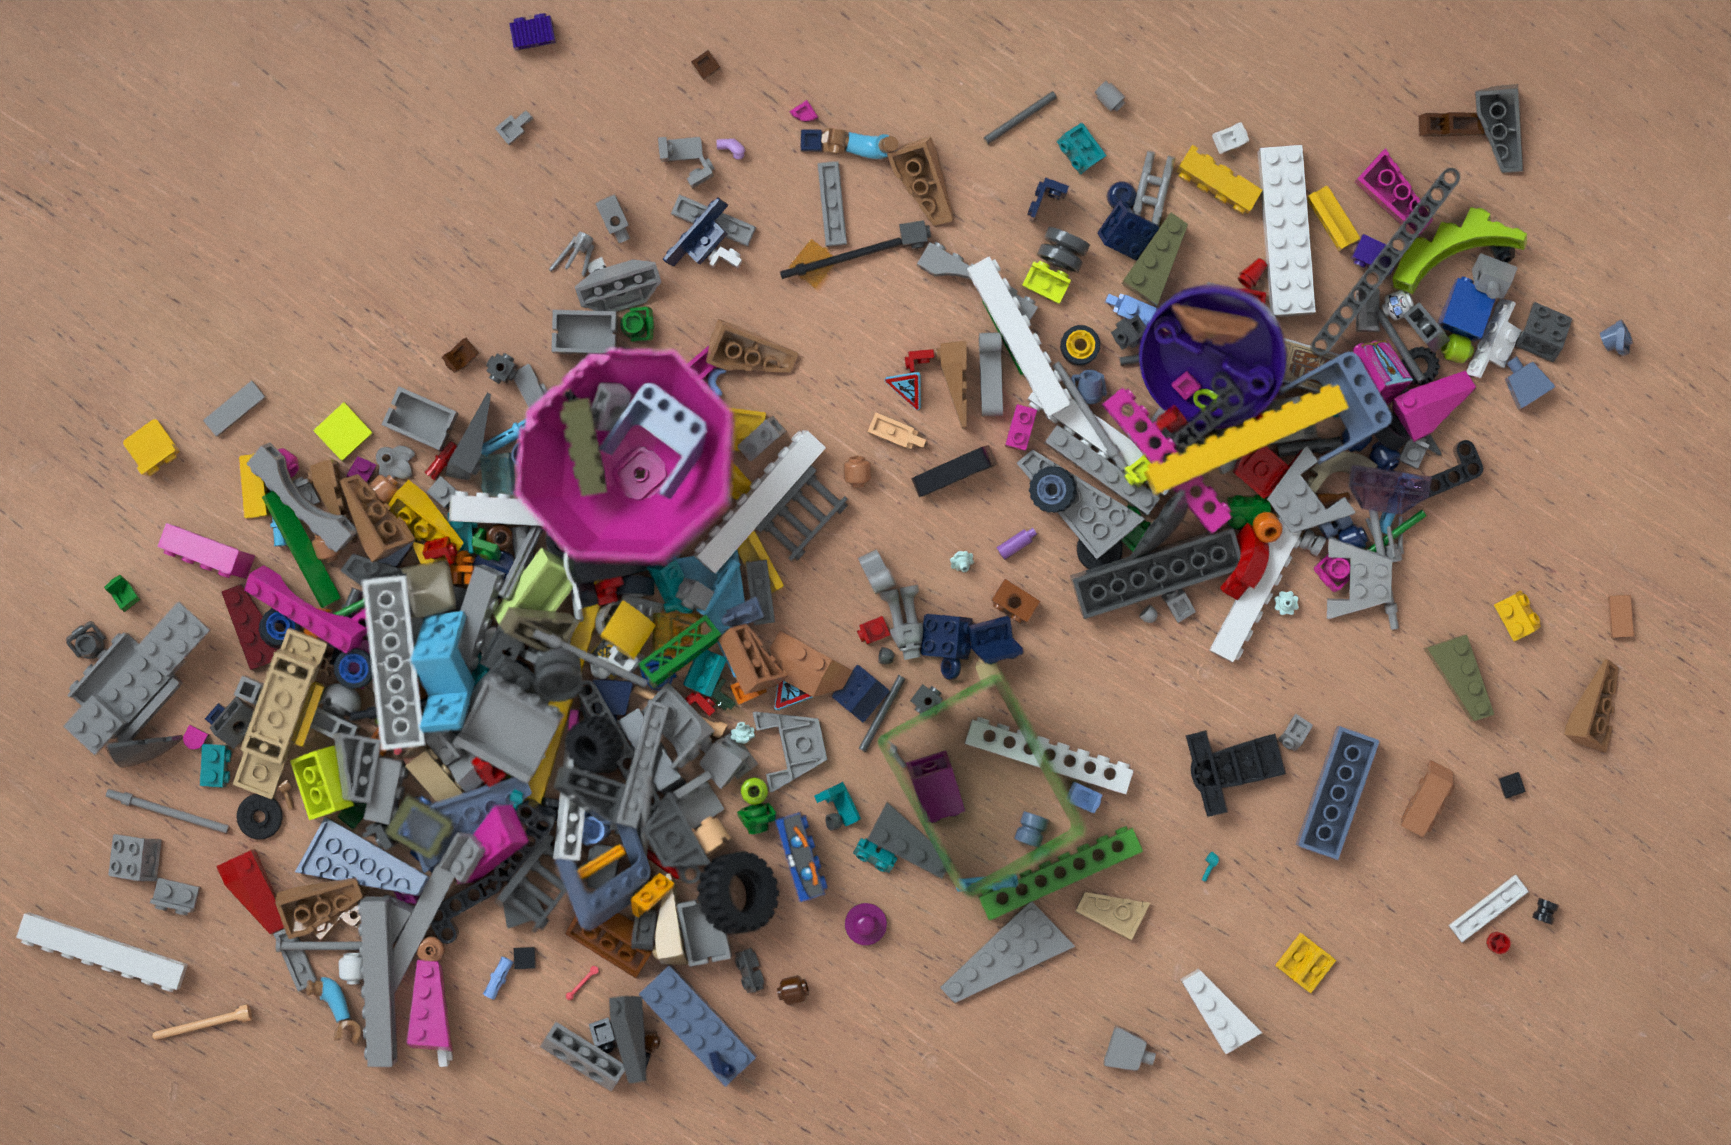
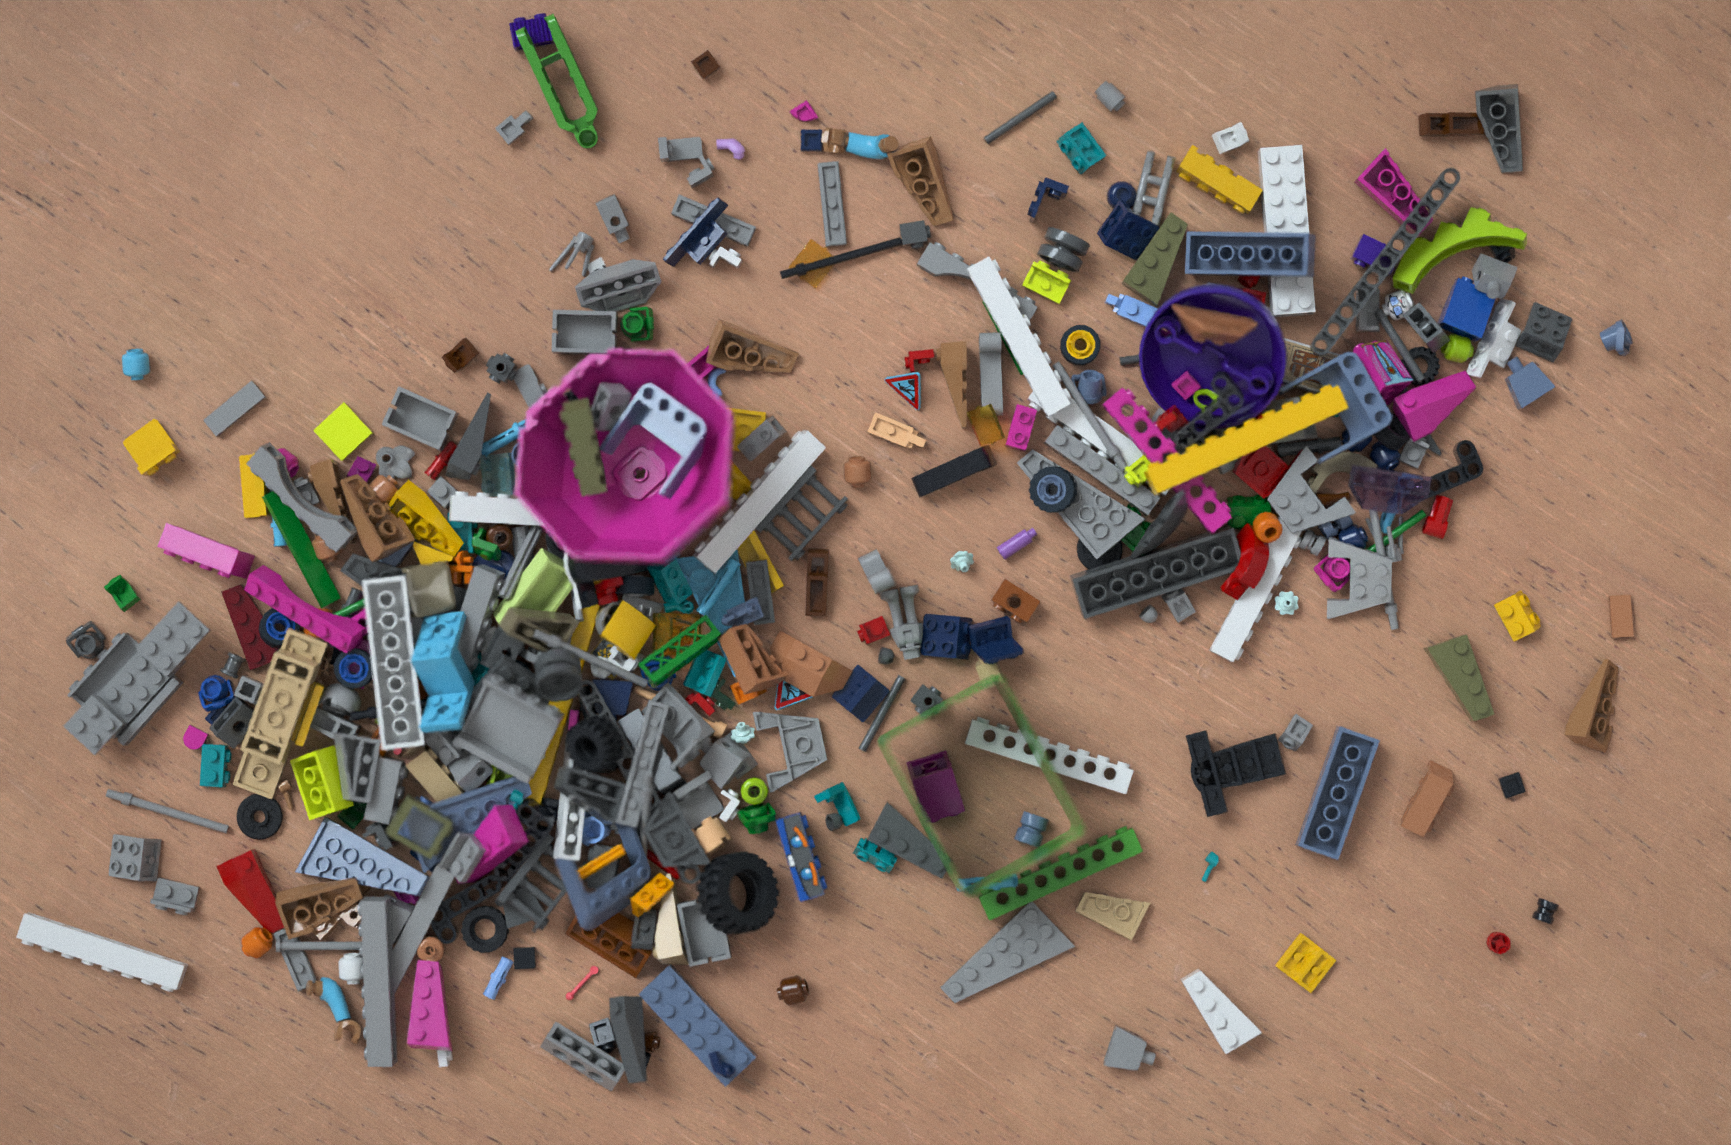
dark grey brick [106,735,182,768] -> none
light nougat piece [152,1004,252,1040] -> none
red bracket [422,536,457,565] -> none
red bracket [470,757,506,787] -> none
light grey brick [676,578,714,611] -> none
dark grey hinge [735,948,765,993] -> none
magenta plate [845,903,887,945] -> none
light grey hand [887,741,907,768] -> none
dark blue piece [941,658,961,680] -> none
light blue bracket [1067,781,1102,814] -> none
dark grey brick [1111,315,1146,350] -> none
yellow panel [1306,186,1360,251] -> none
white tile [1448,875,1529,942] -> none
none -> medium azure head [122,349,150,380]
none -> blue piece [198,675,236,712]
none -> dark grey bush [220,652,246,679]
none -> orange head [241,927,273,958]
none -> black tyre [461,906,509,953]
none -> bright green piece [515,14,598,148]
none -> white bracket [719,788,741,822]
none -> reddish brown slope [805,548,829,617]
none -> clear yellow piece [967,404,1005,446]
none -> sand blue brick [1185,232,1316,277]
none -> red piece [1422,495,1453,539]

